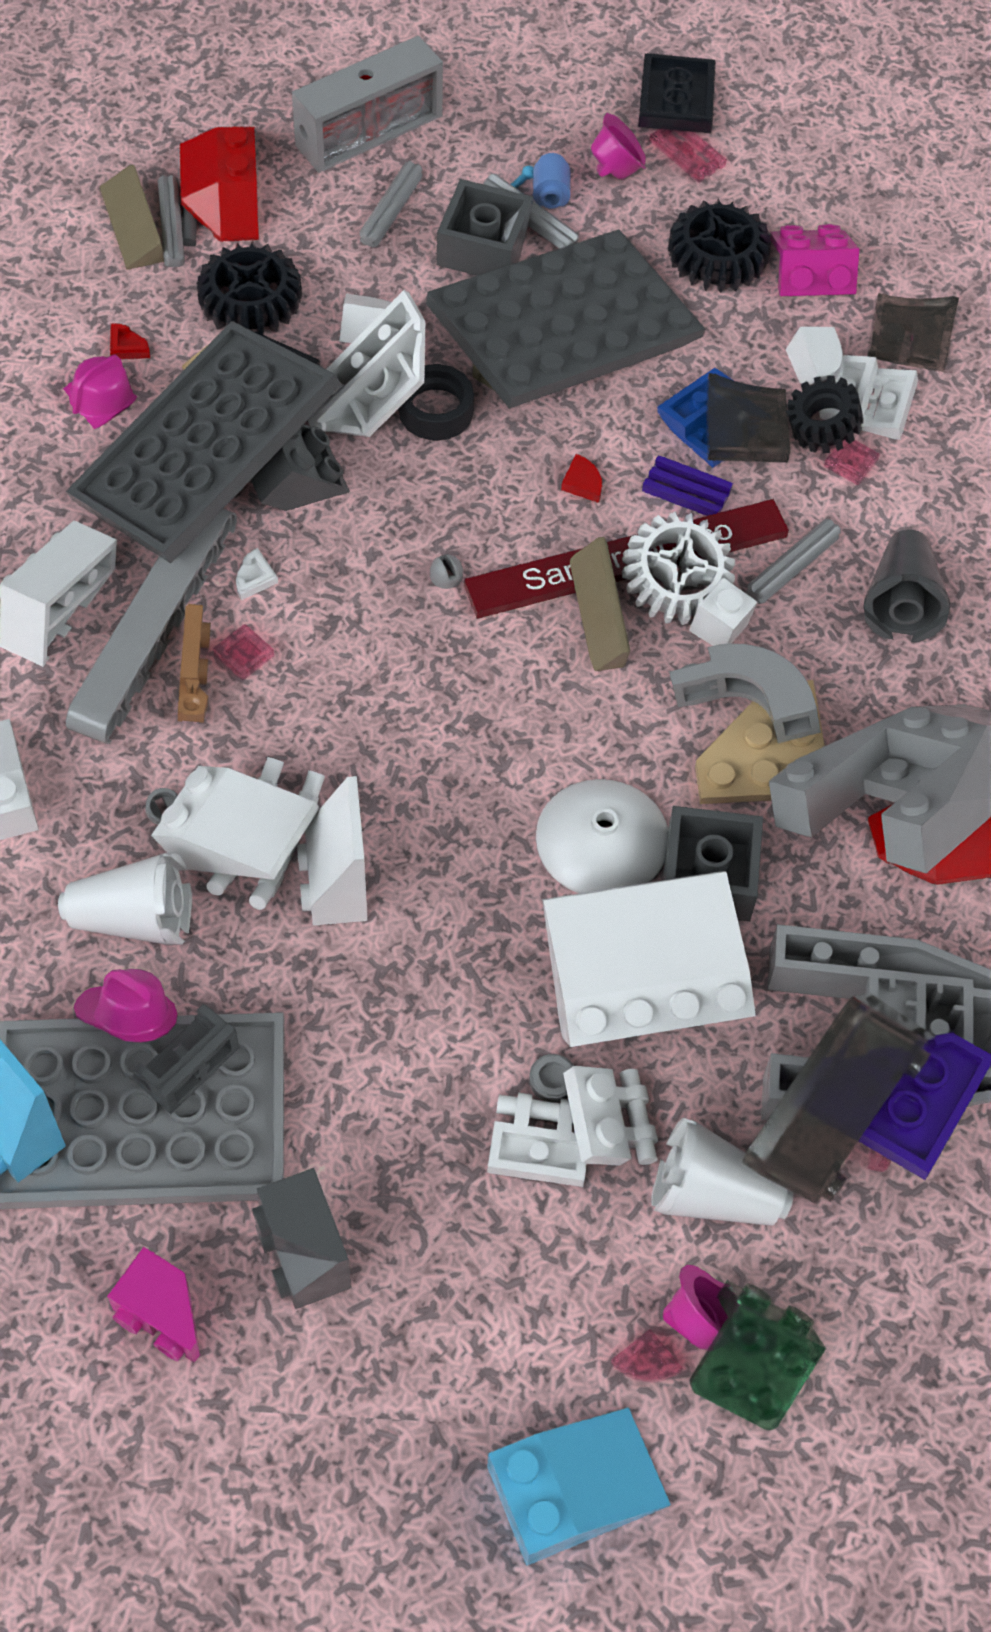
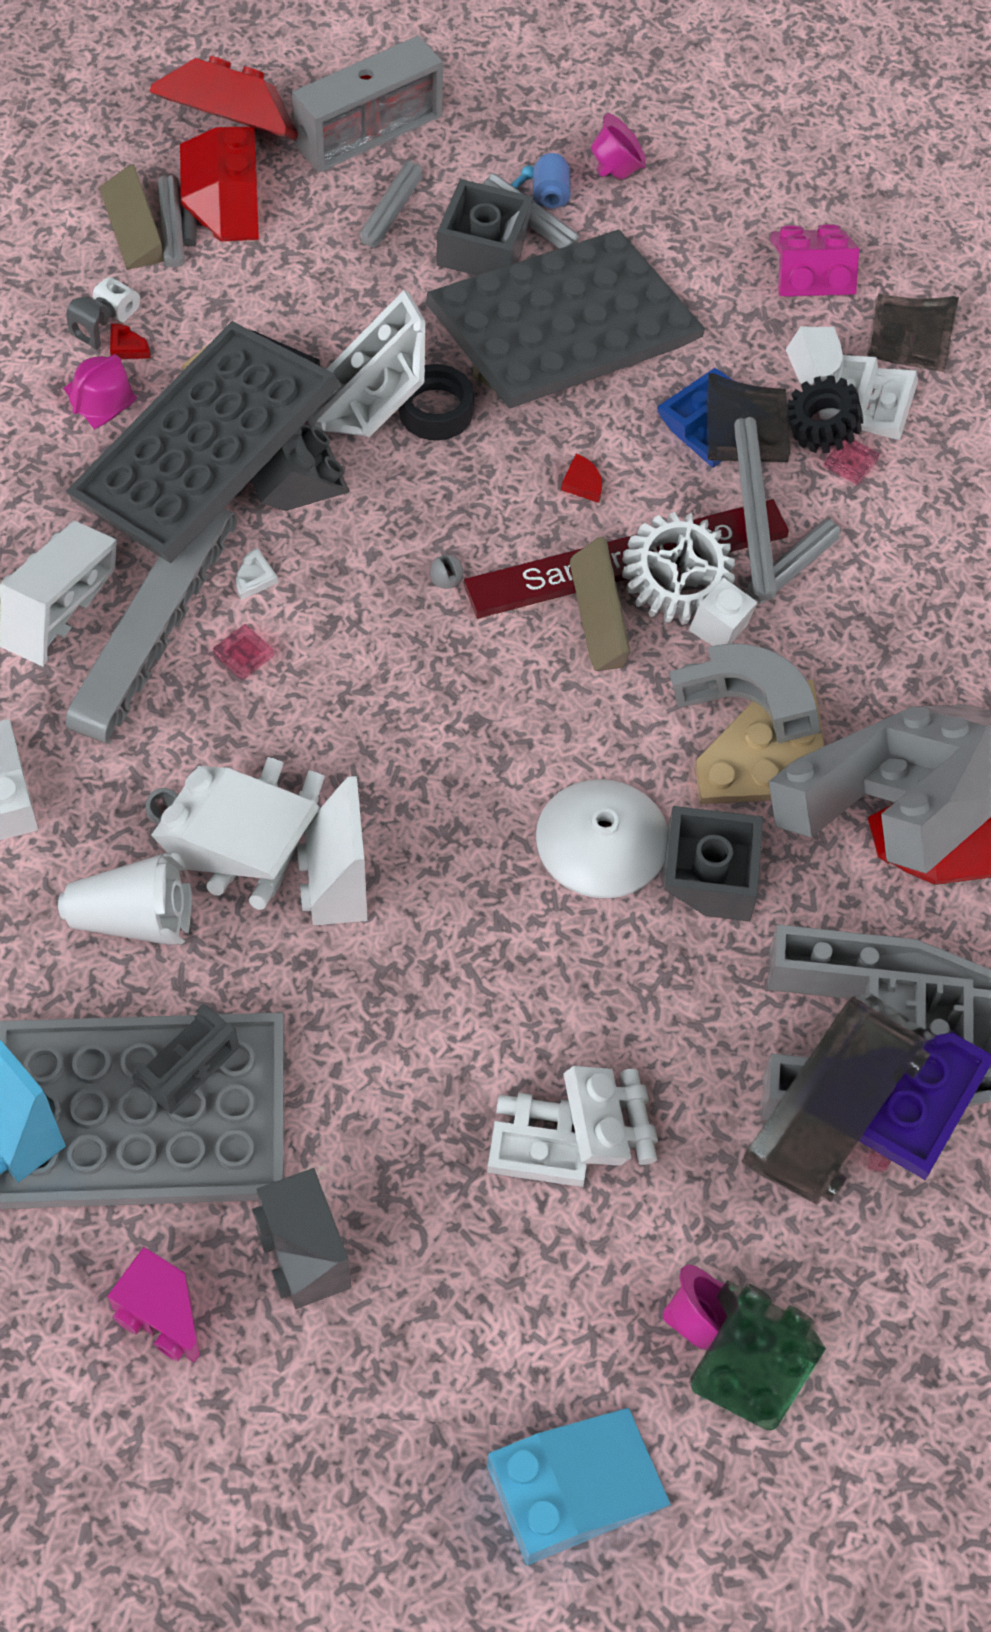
dark pink piece [73,969,178,1043] -> none
medium nougat hinge [178,604,211,723] -> none
black gear [197,242,302,335] -> none
white brick [339,293,391,343] -> none
light grey tile [529,1054,574,1102] -> none
white slope [542,871,756,1047] -> none
clear pink tile [611,1329,683,1382] -> none
black tile [638,53,716,134] -> none
dark purple tile [642,455,733,516] -> none
clear pink tile [649,129,727,183] -> none
white cone [651,1118,793,1226] -> none
black gear [668,199,771,294] -> none
dark grey cone [864,530,950,642] -> none
none -> leg [66,277,140,350]
none -> red wedge [149,55,298,141]
none -> light grey axle [734,417,777,601]

